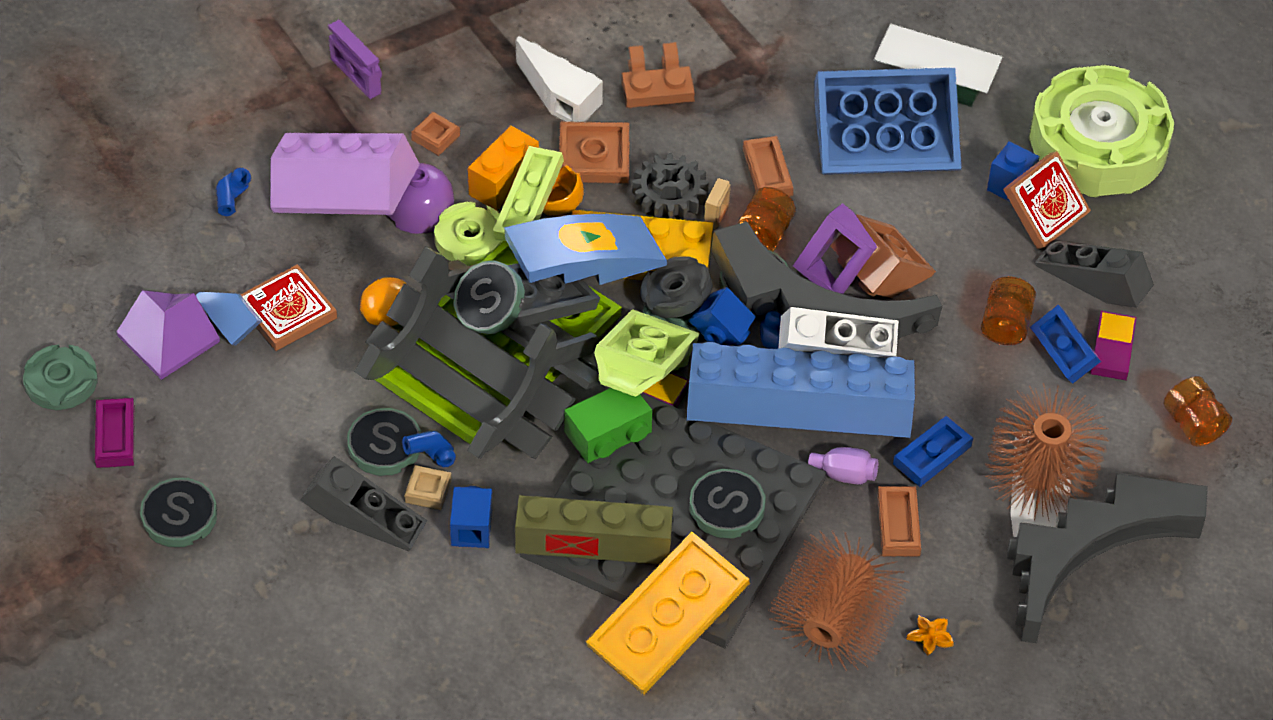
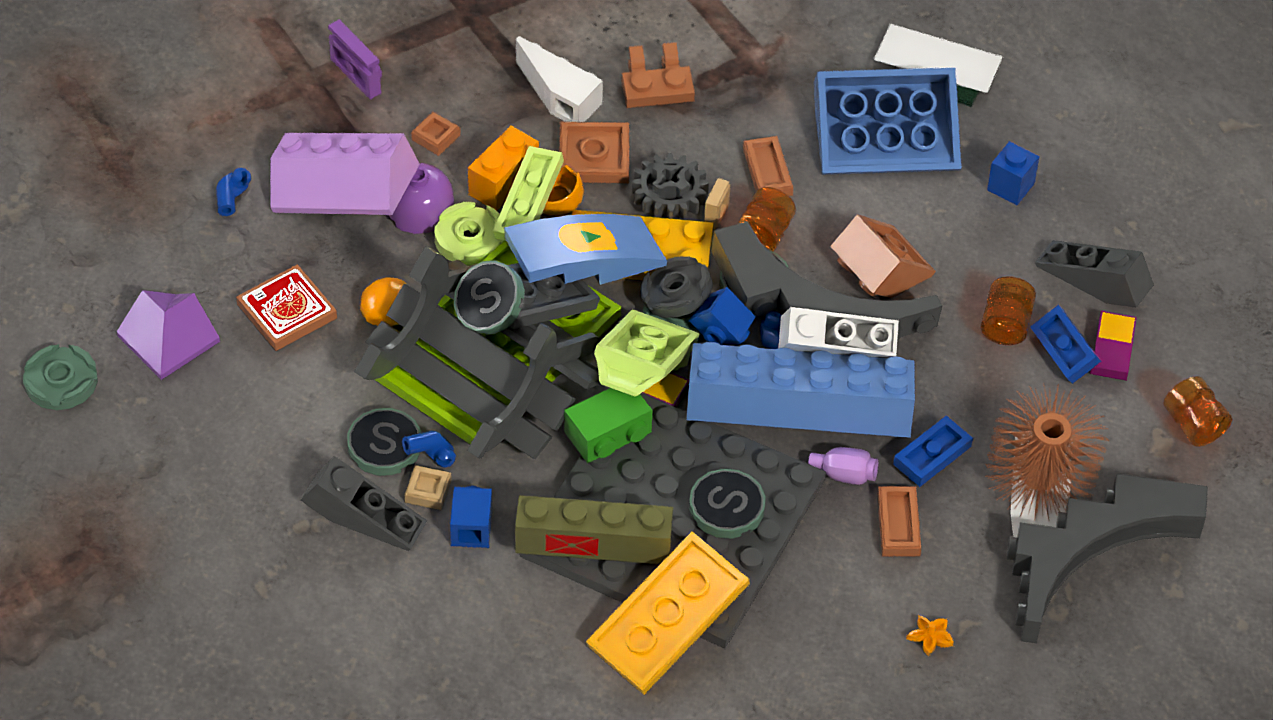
magenta tile [95,398,135,468] -> none
black tile [140,478,217,547] -> none
medium blue slope [195,292,262,345] -> none
nougat piece [769,530,909,670] -> none
medium lavender tile [793,203,877,294] -> none
tile [1003,151,1091,249] -> none
yellowish green piece [1029,65,1174,197] -> none

